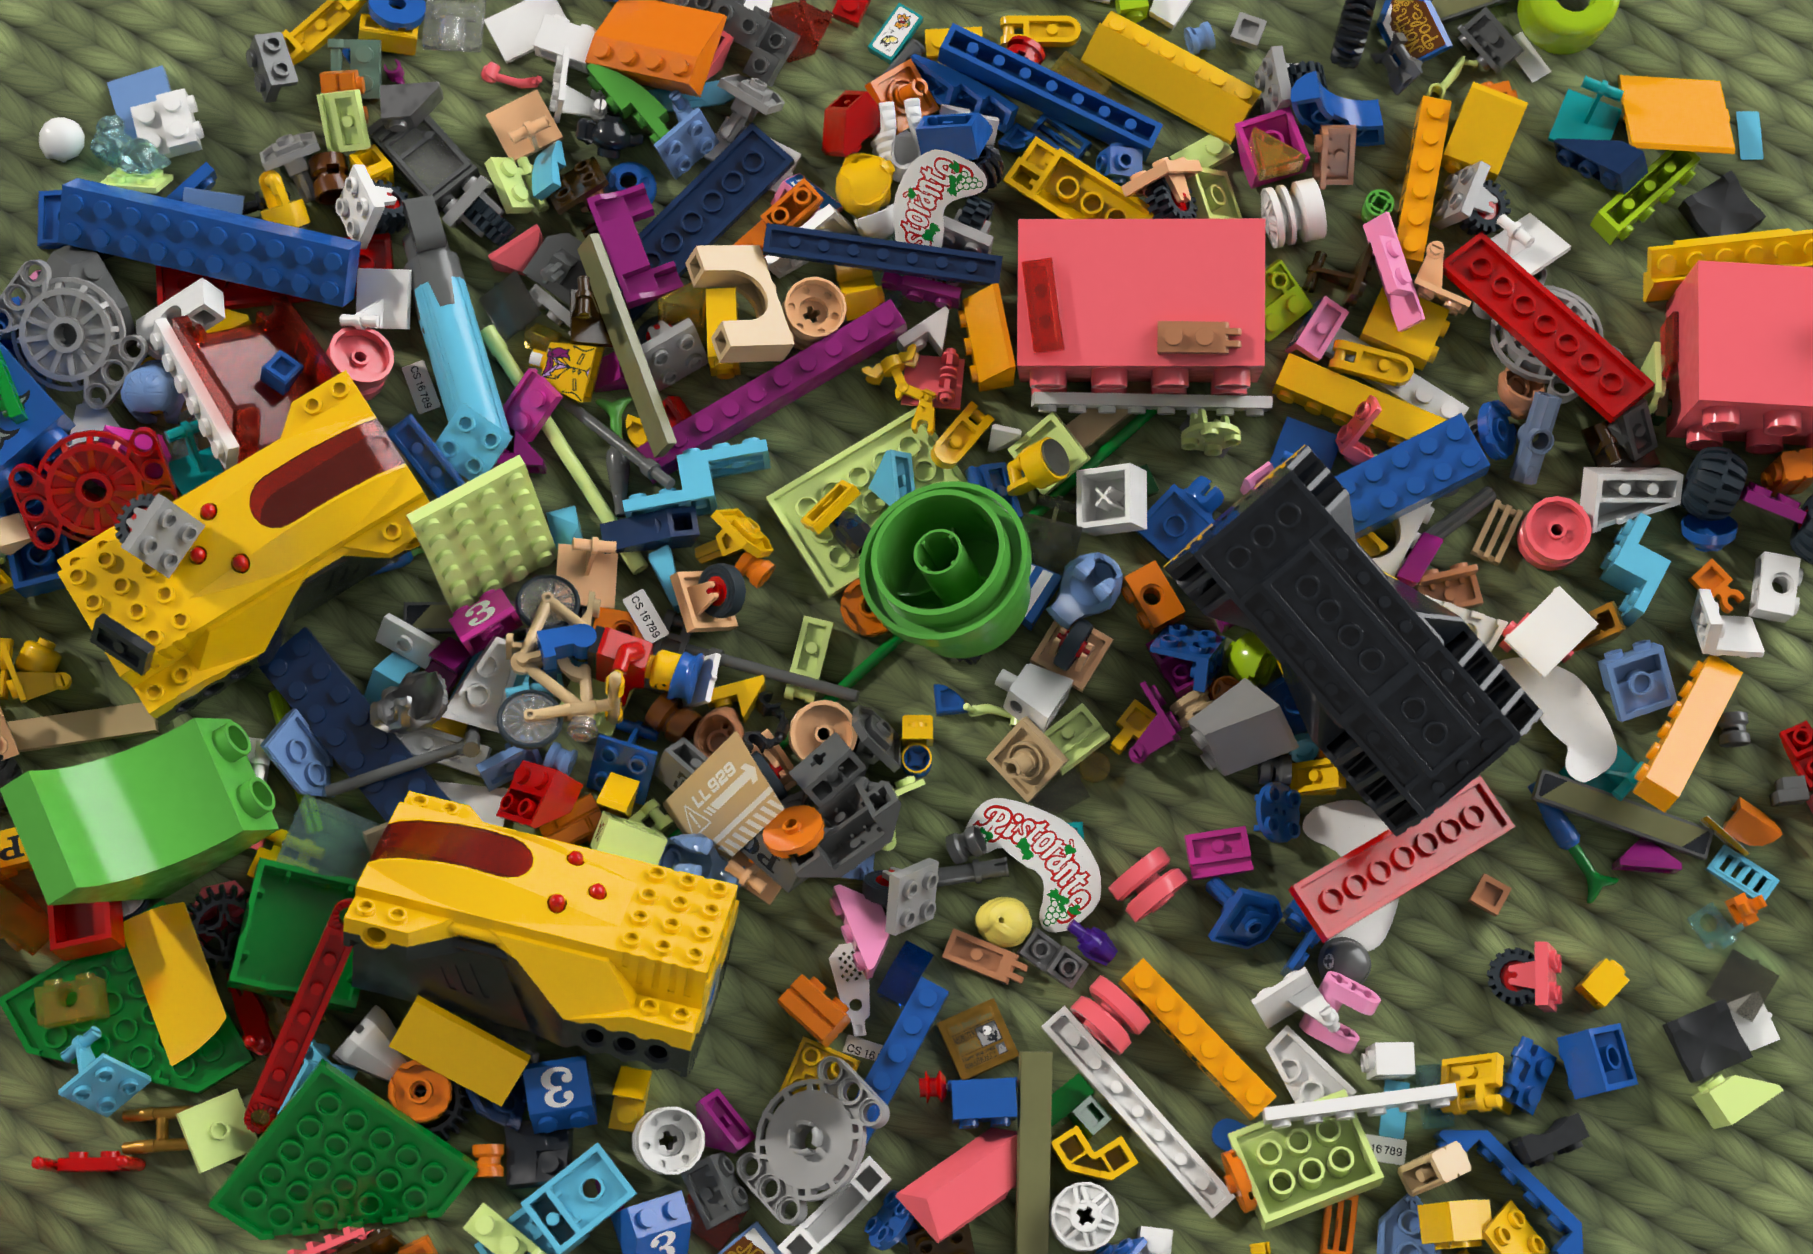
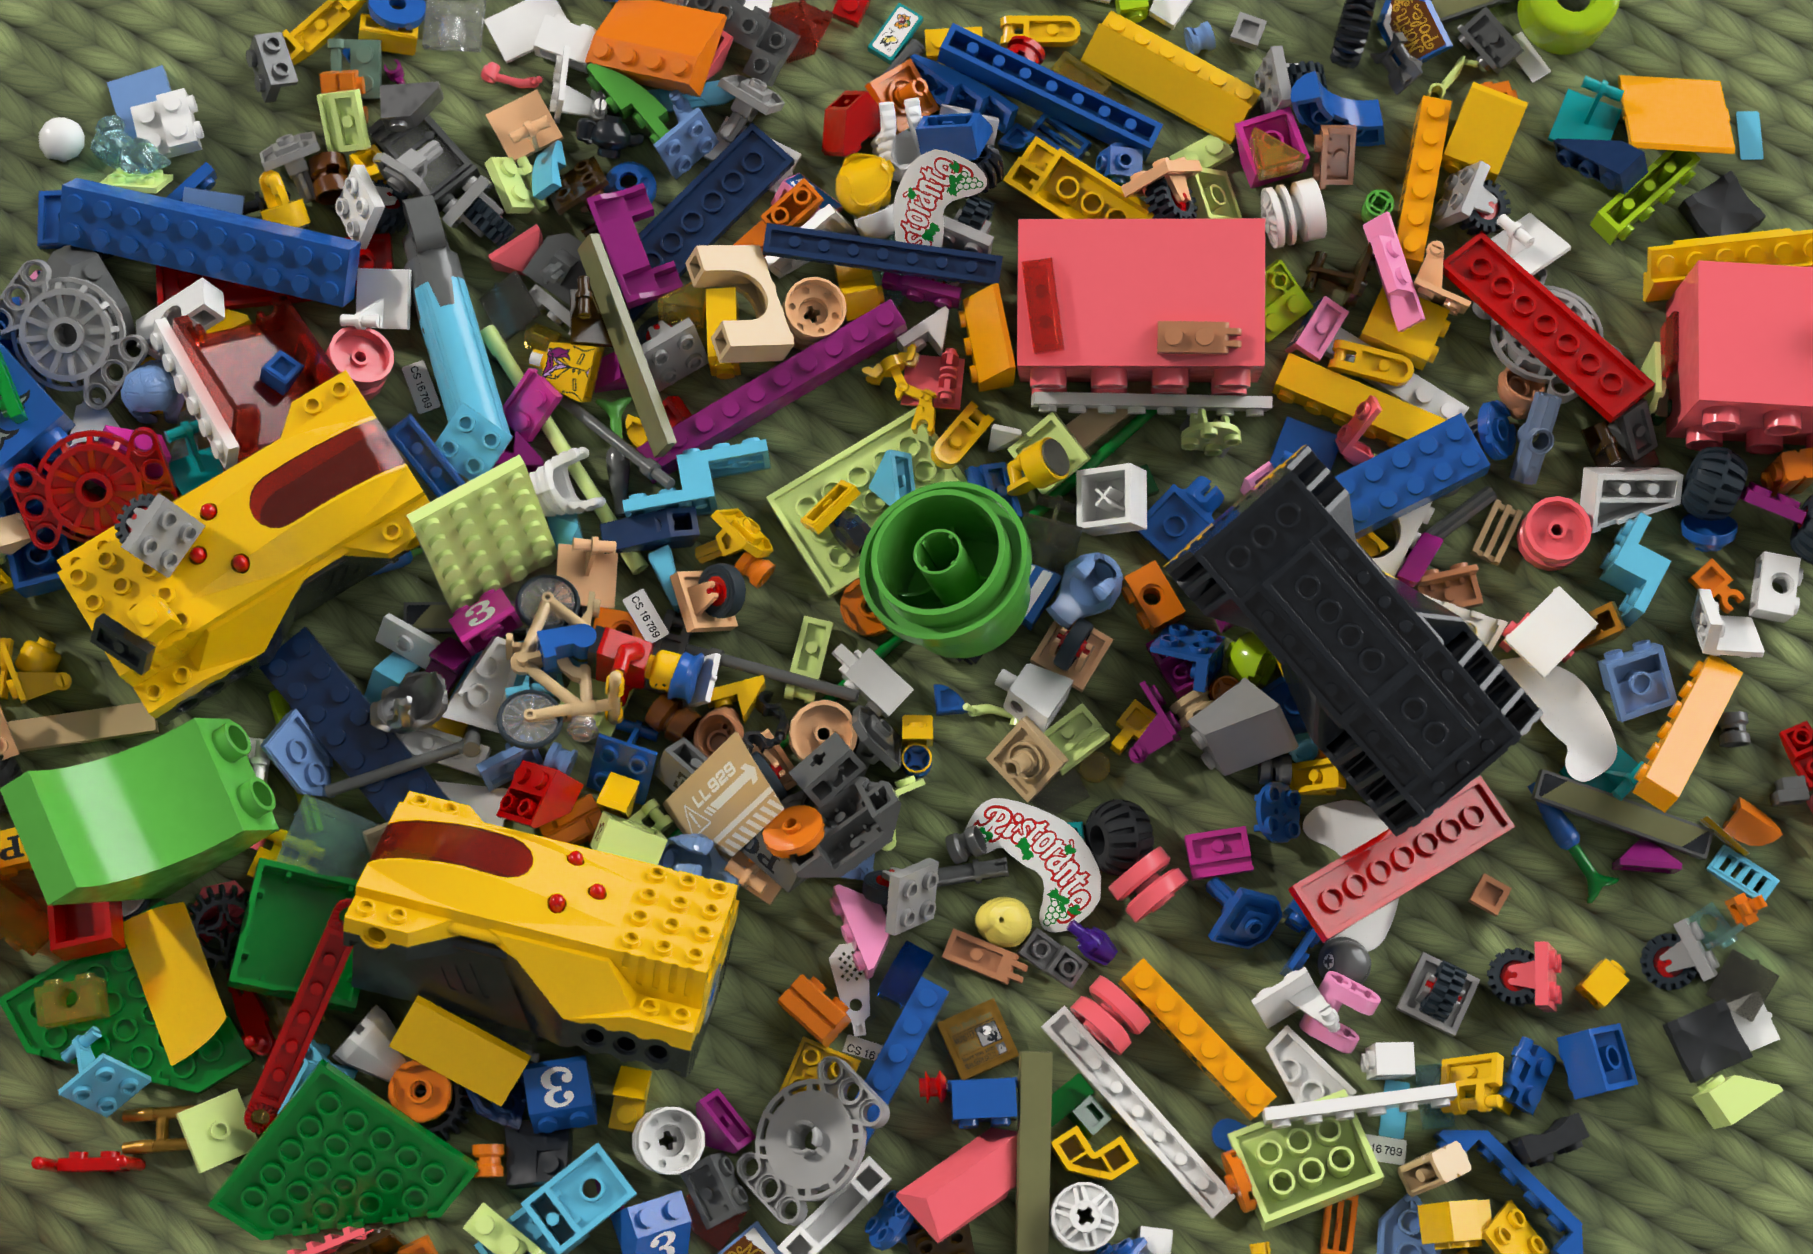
none -> yellow brick [126,594,182,644]
none -> light grey piece [372,140,443,200]
none -> white hair [529,447,606,517]
none -> white hinge [832,643,914,718]
none -> black wheel [1085,799,1154,876]
none -> plate [1396,952,1480,1037]
none -> plate [1640,918,1720,990]

